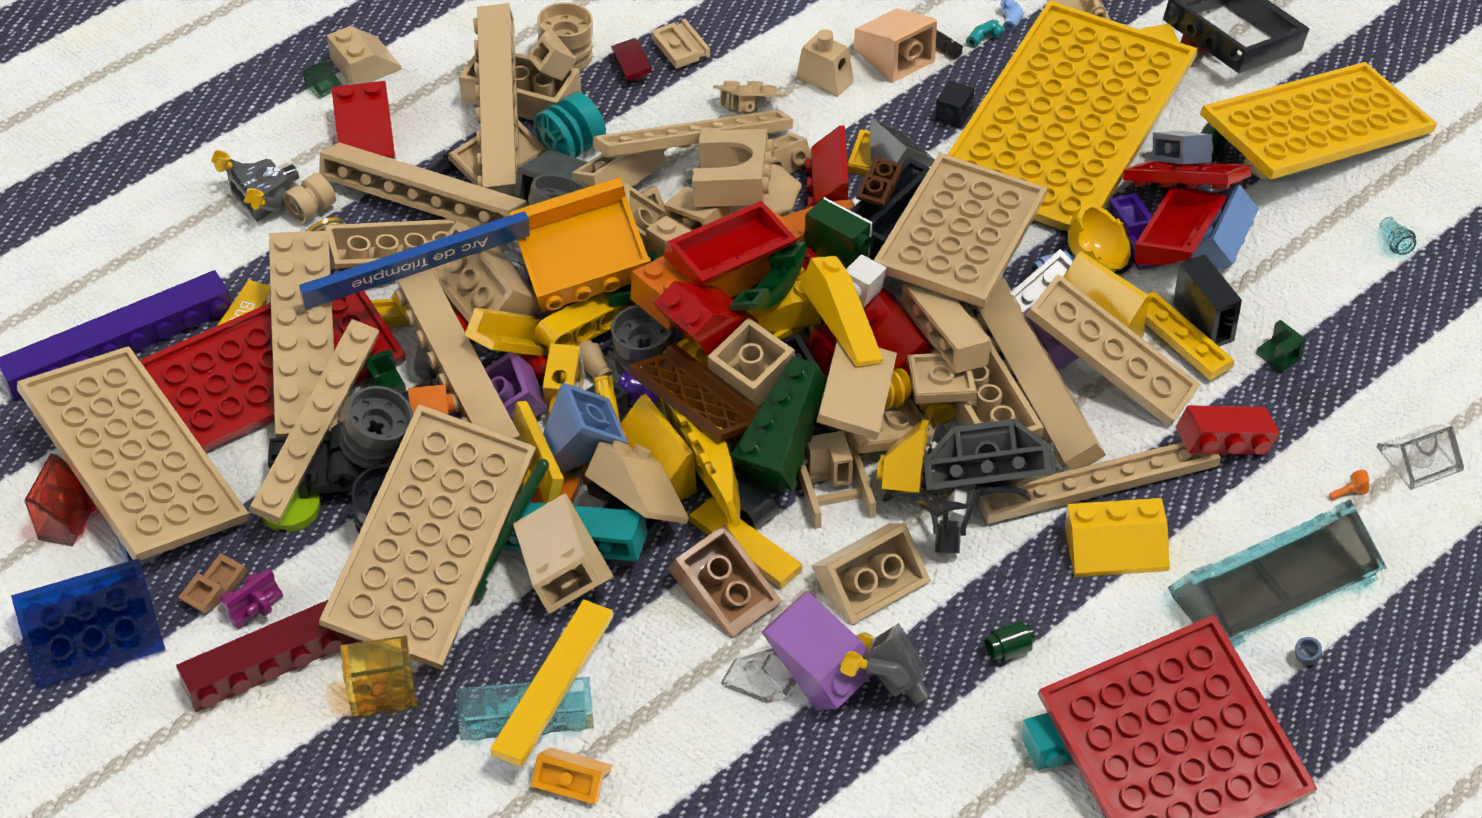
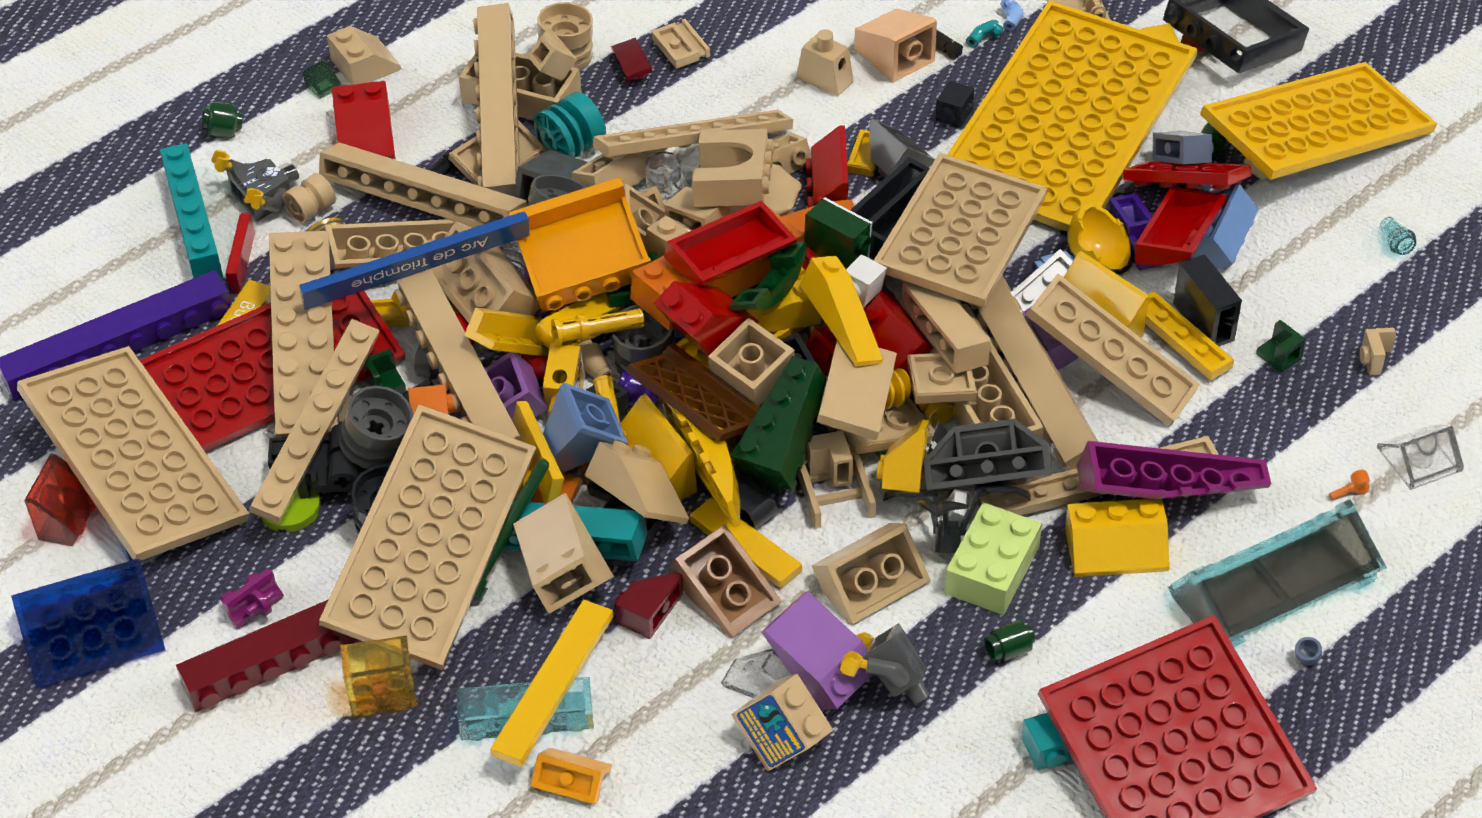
medium nougat slope [178,553,248,614] -> none
tan hinge [713,81,786,114] -> none
reddish brown slope [856,157,903,207] -> none
red brick [1175,405,1280,455] -> none
none -> teal brick [160,143,224,278]
none -> dark green head [202,101,242,138]
none -> red tile [225,213,255,294]
none -> yellow pin [551,308,644,346]
none -> dark red slope [614,572,683,639]
none -> clear wheel [645,151,682,203]
none -> slope [731,674,833,771]
none -> yellowish green brick [944,502,1042,615]
none -> magenta wedge [1076,441,1271,499]
none -> tan bracket [1360,328,1396,376]

